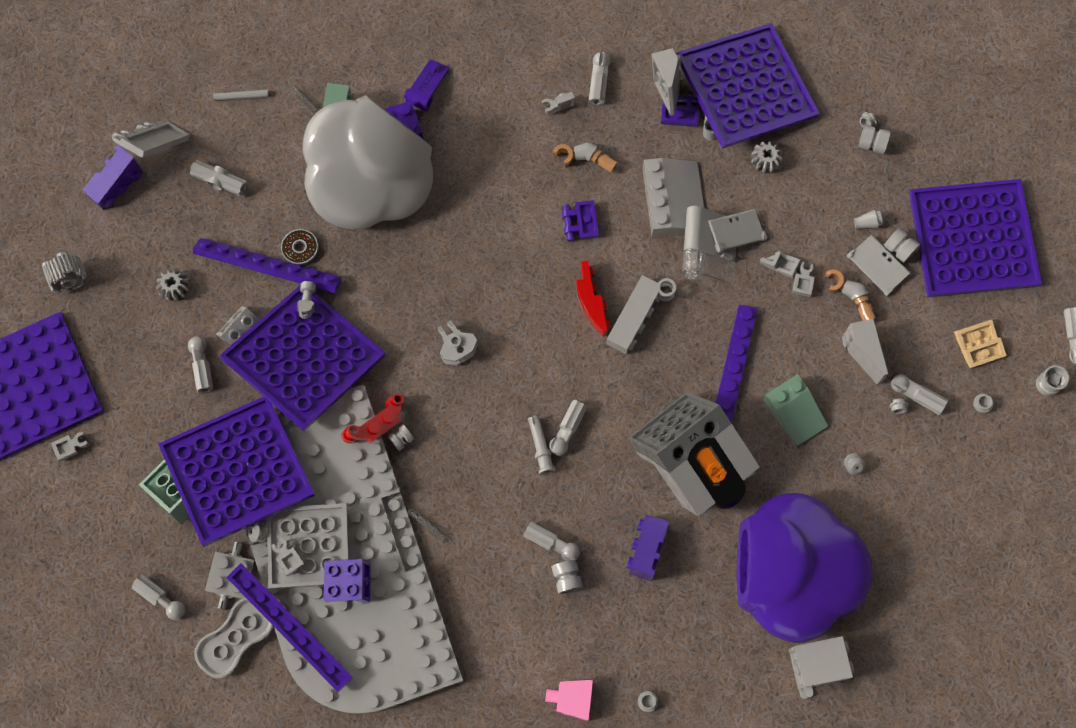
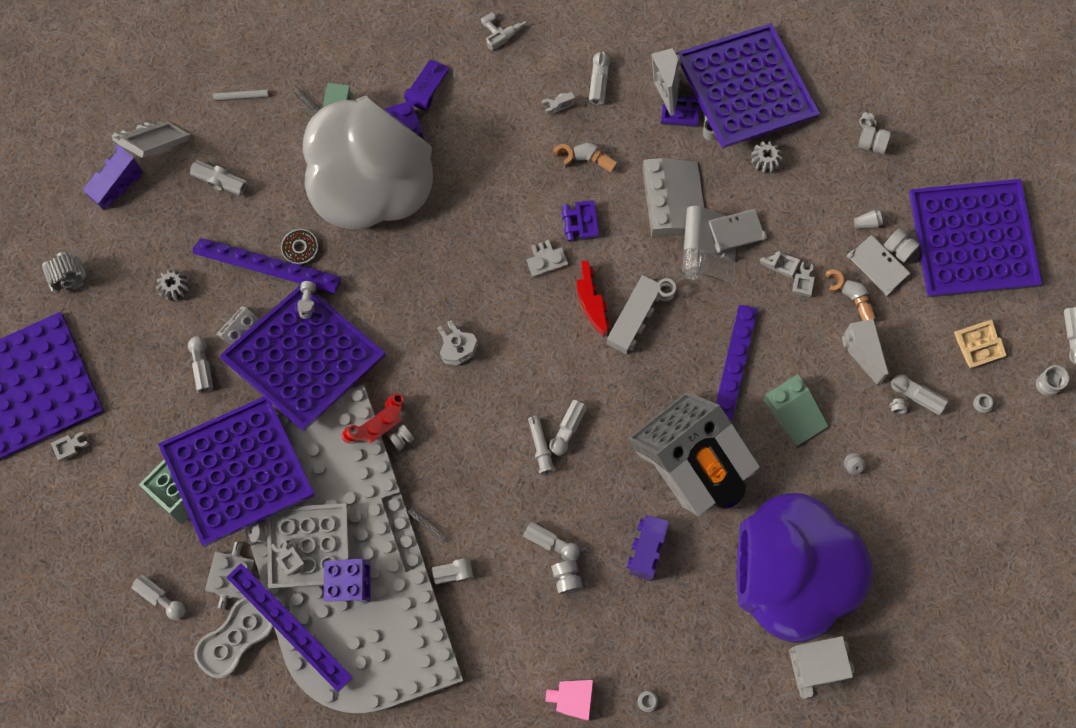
none -> light grey piece [432,558,474,585]
none -> light grey piece [481,12,526,51]
none -> light grey hinge [526,240,568,278]

